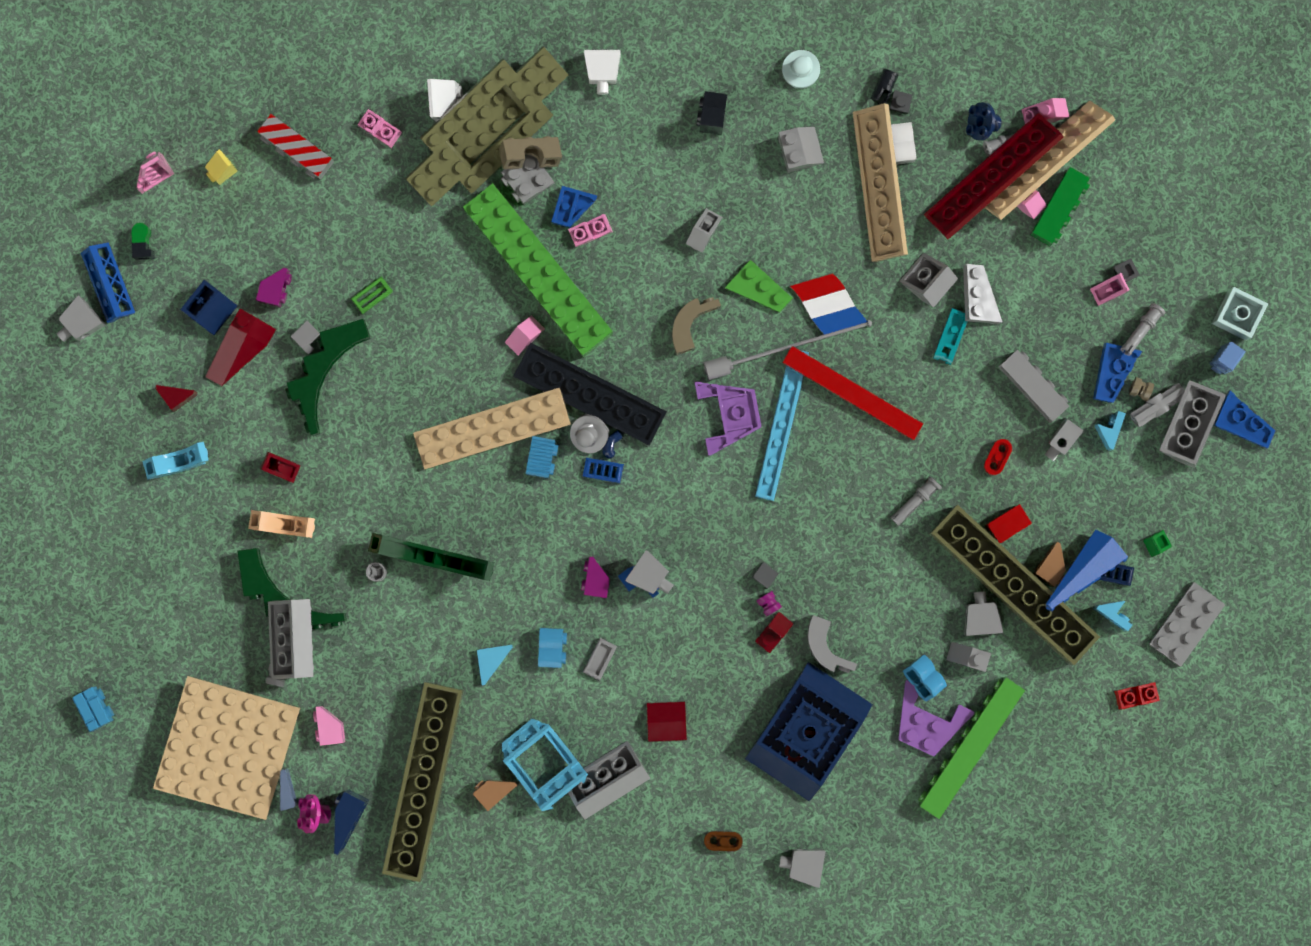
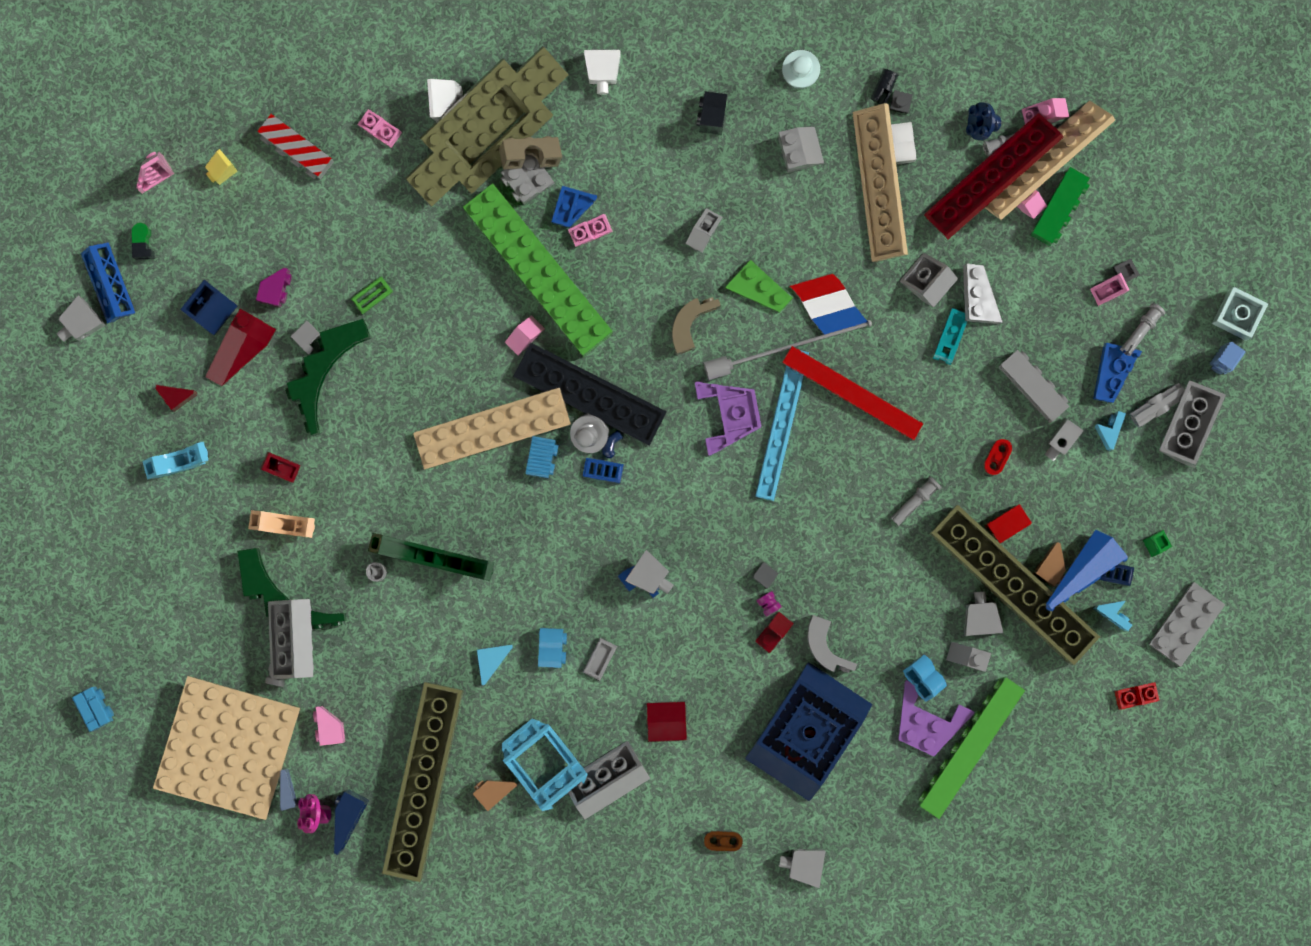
magenta slope [581,557,610,598] -> none
dark tan wheel [1129,377,1154,401] -> none
blue wing [1213,390,1275,449] -> none

